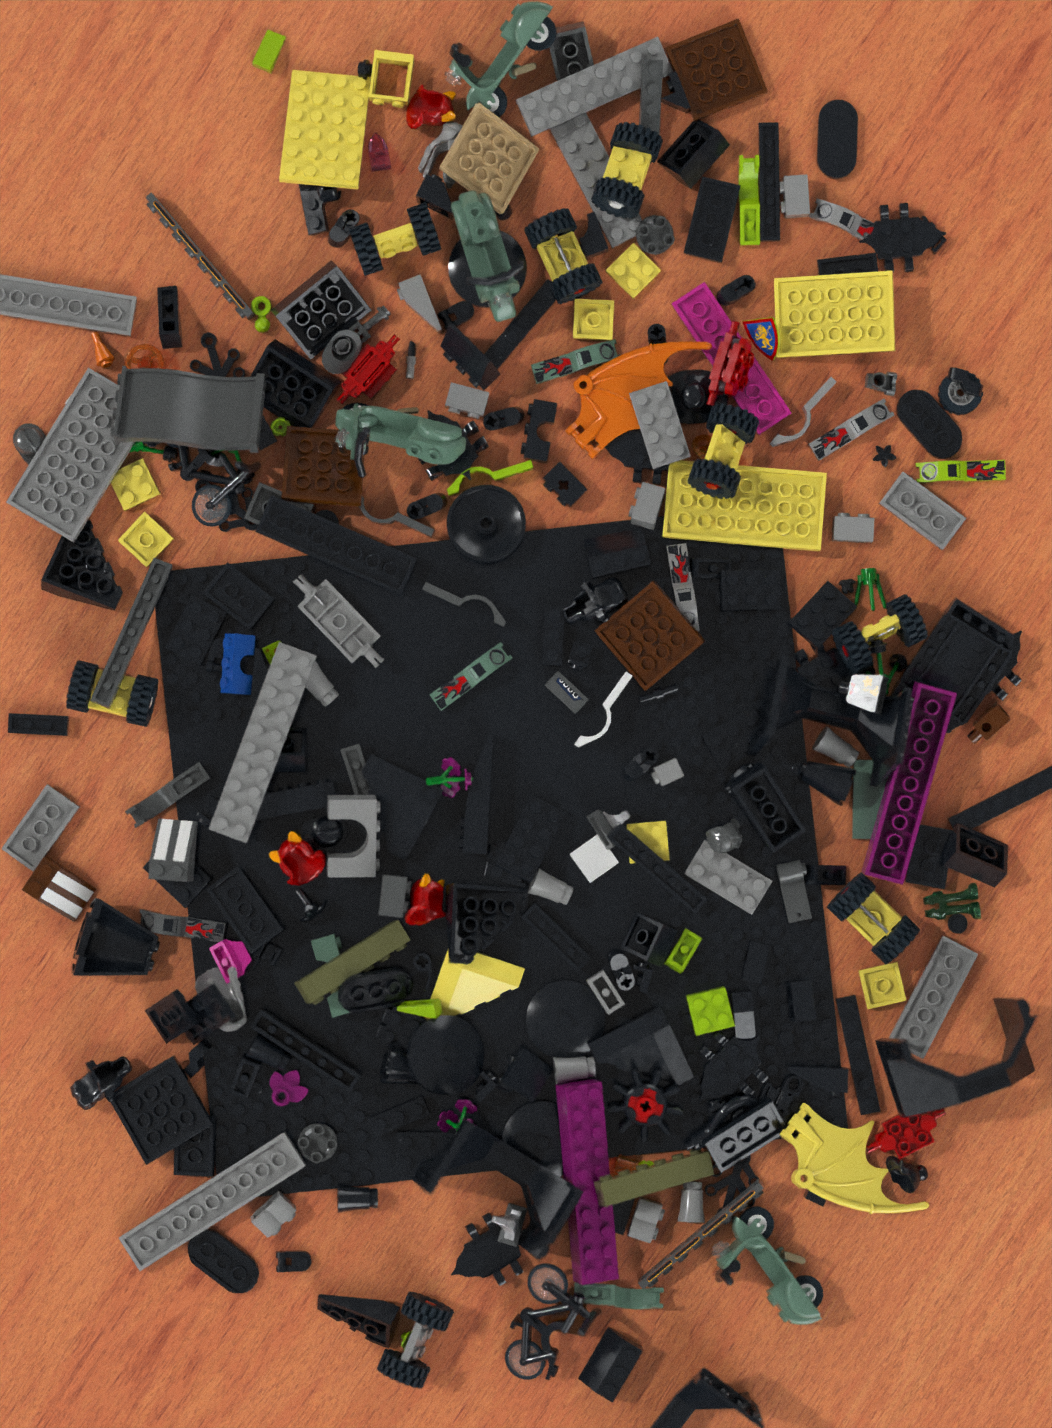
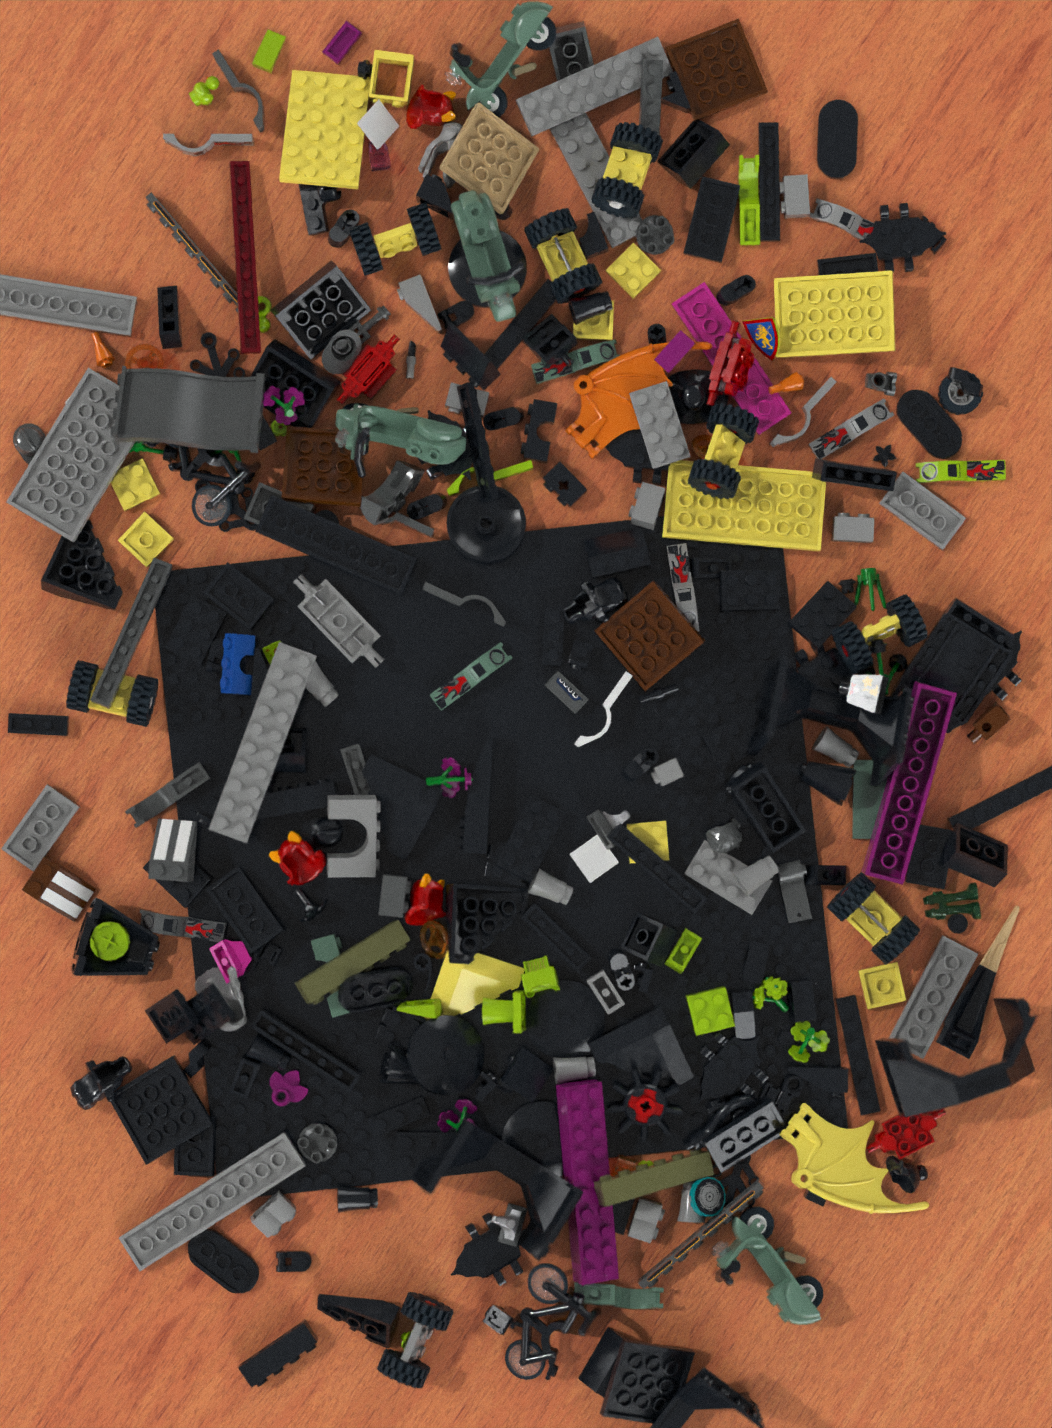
none -> lime tile [90,921,130,961]
none -> light grey piece [163,134,254,156]
none -> lime animal [189,76,219,107]
none -> dark grey piece [212,50,265,133]
none -> dark red plate [229,161,261,354]
none -> black brick [238,1320,318,1388]
none -> magenta plant [262,386,305,426]
none -> magenta tile [322,21,362,65]
none -> white sticker [357,99,399,150]
none -> dark grey brick [361,460,425,525]
none -> clear orange piece [420,921,448,959]
none -> black plate [457,382,498,503]
none -> lime plant [482,990,526,1033]
none -> bracket [483,1305,514,1335]
none -> lime piece [521,956,560,998]
none -> black plate [522,314,578,369]
none -> black plant [568,291,613,325]
none -> black plate [600,1339,695,1424]
none -> magenta tile [654,330,696,373]
none -> tile [689,1177,726,1217]
none -> light grey plant [733,856,779,897]
none -> lime plant [752,976,789,1012]
none -> orange cone [768,372,805,394]
none -> lime plant [788,1021,830,1063]
none -> black brick [812,458,897,491]
none -> black plate [936,906,1019,1059]

